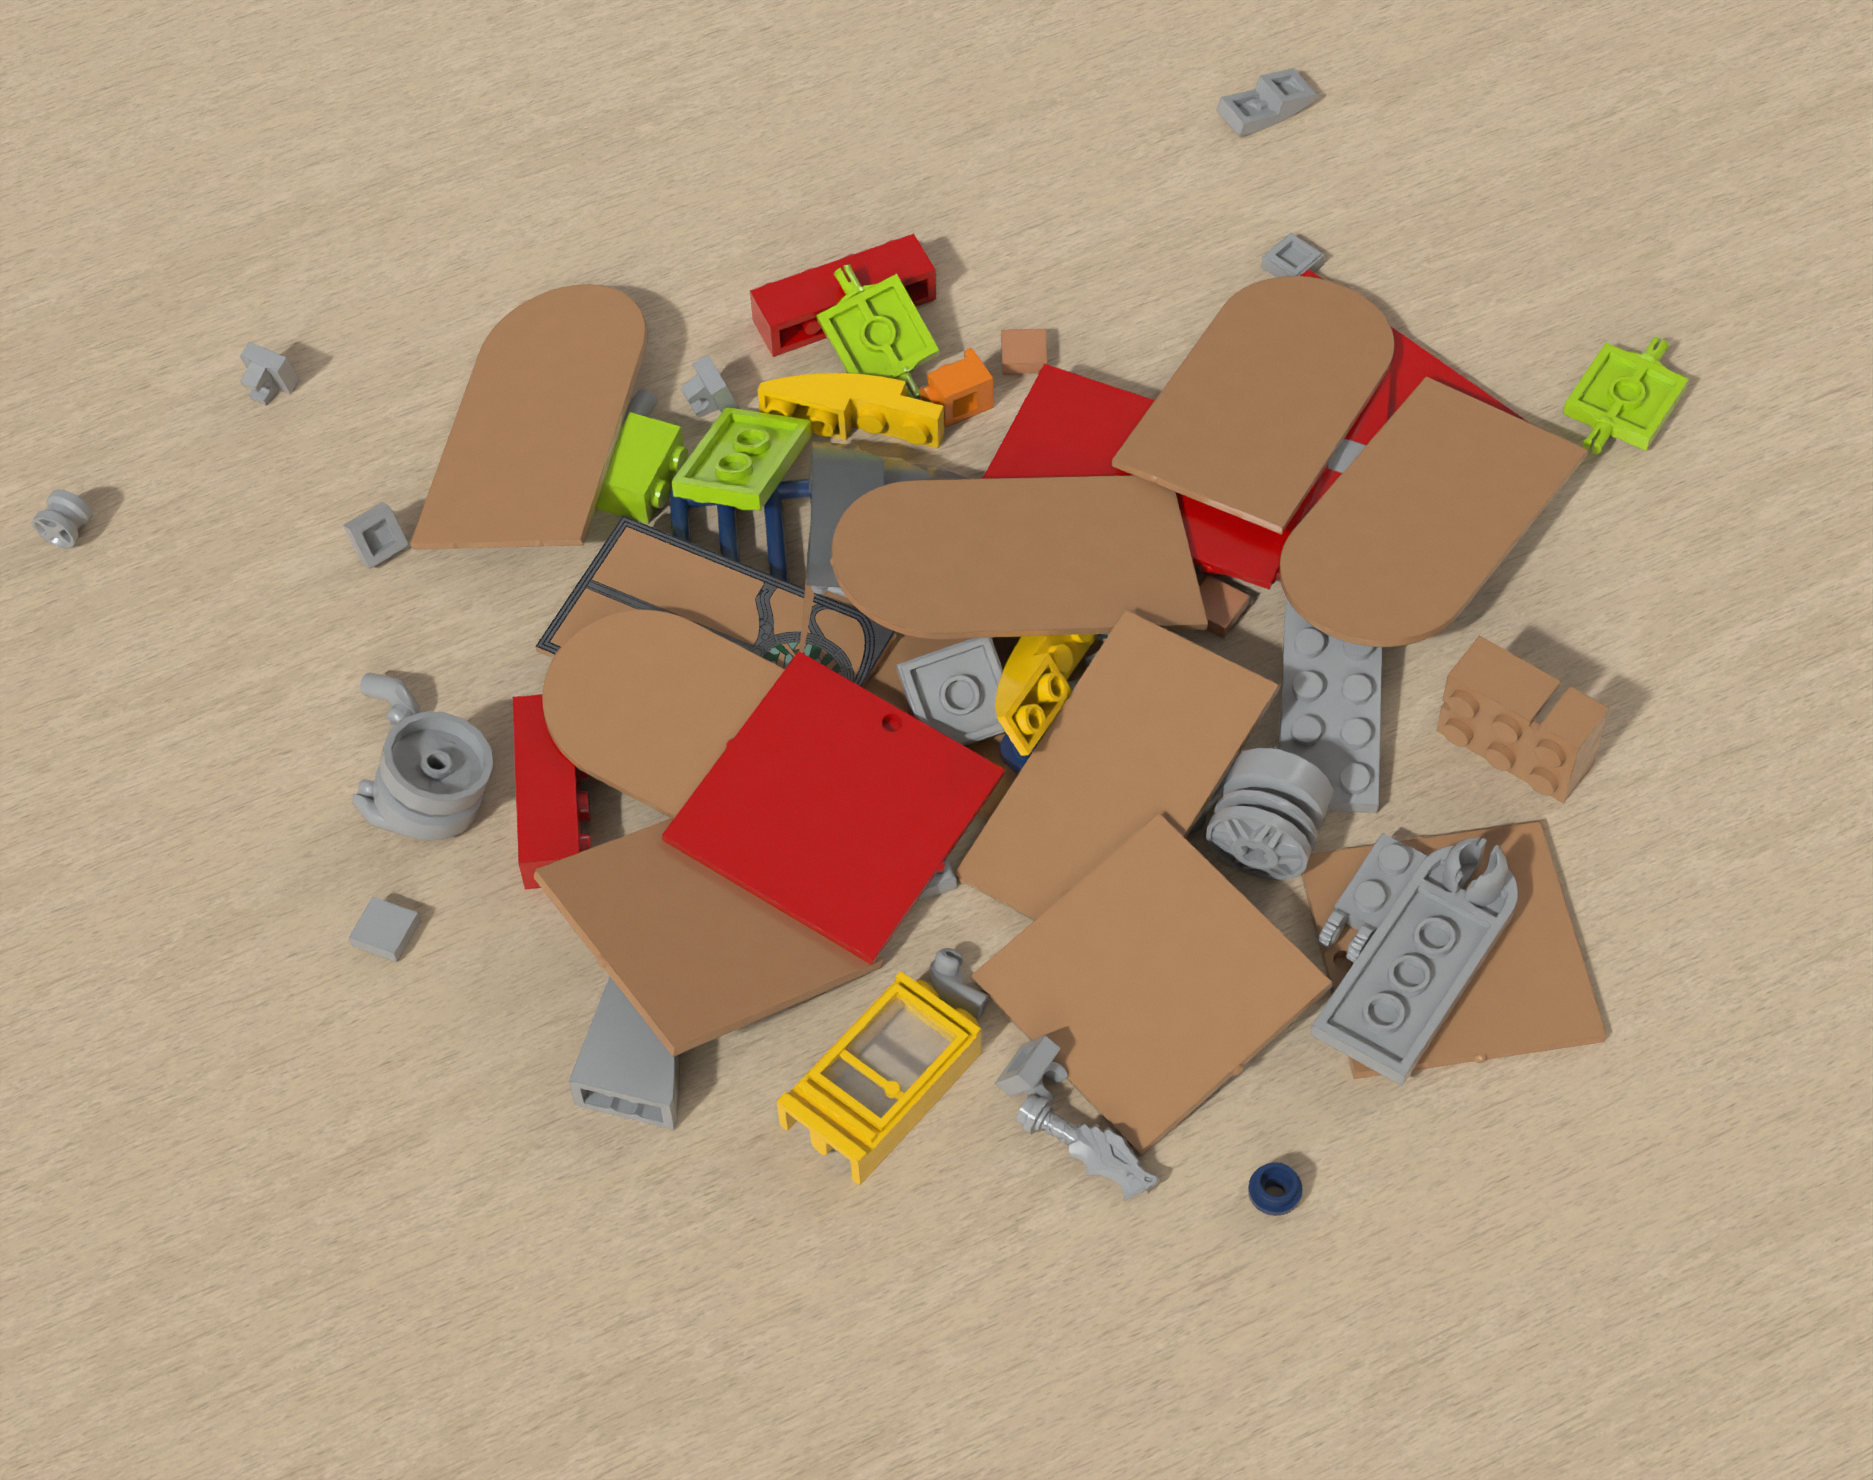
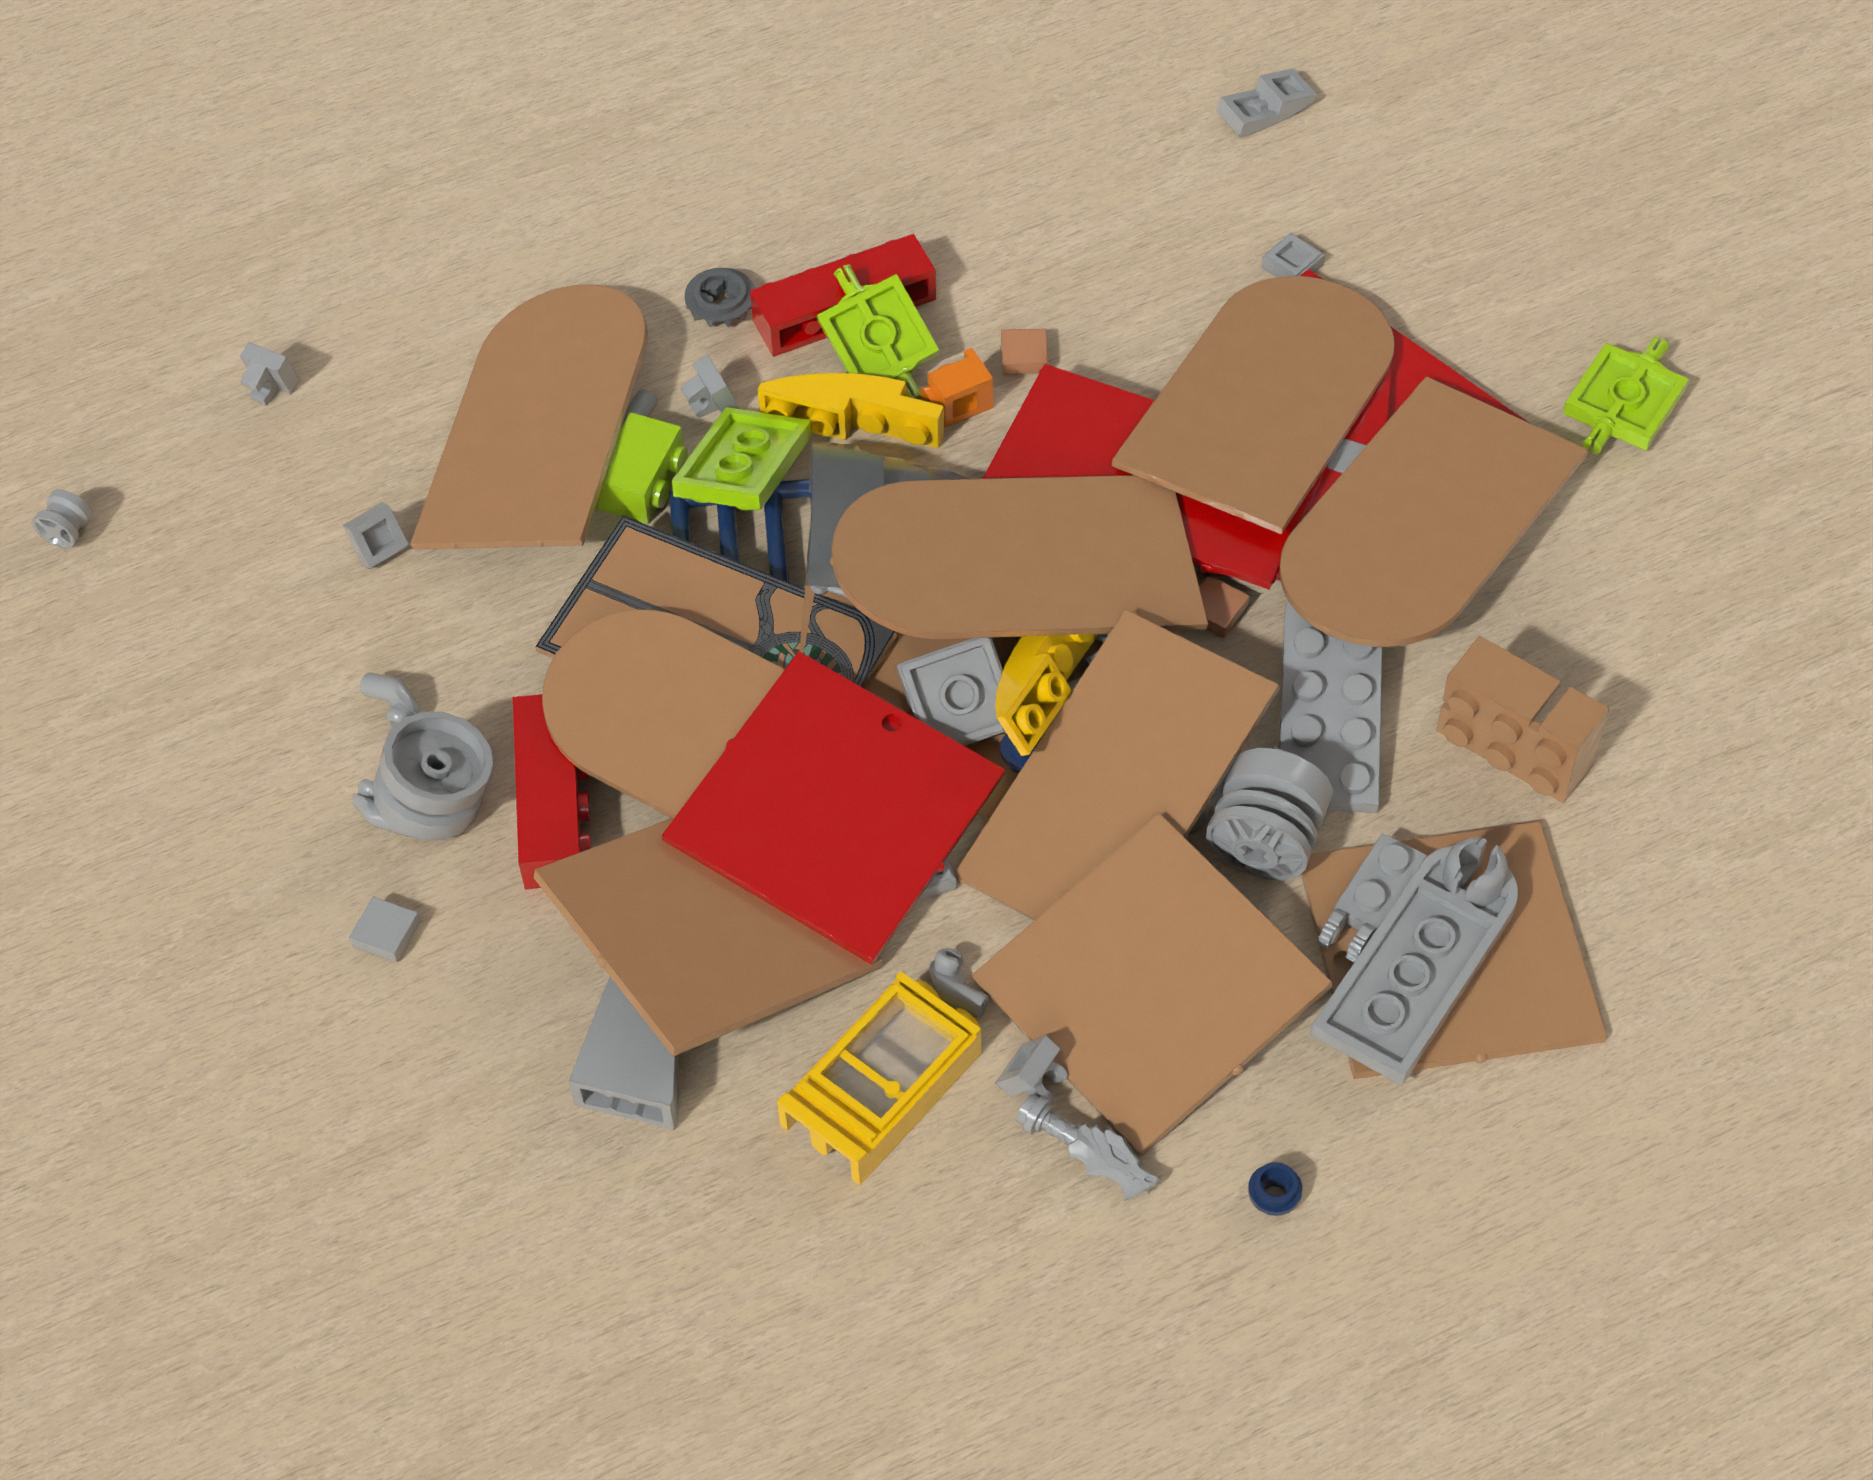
none -> dark grey gear [685,268,755,327]

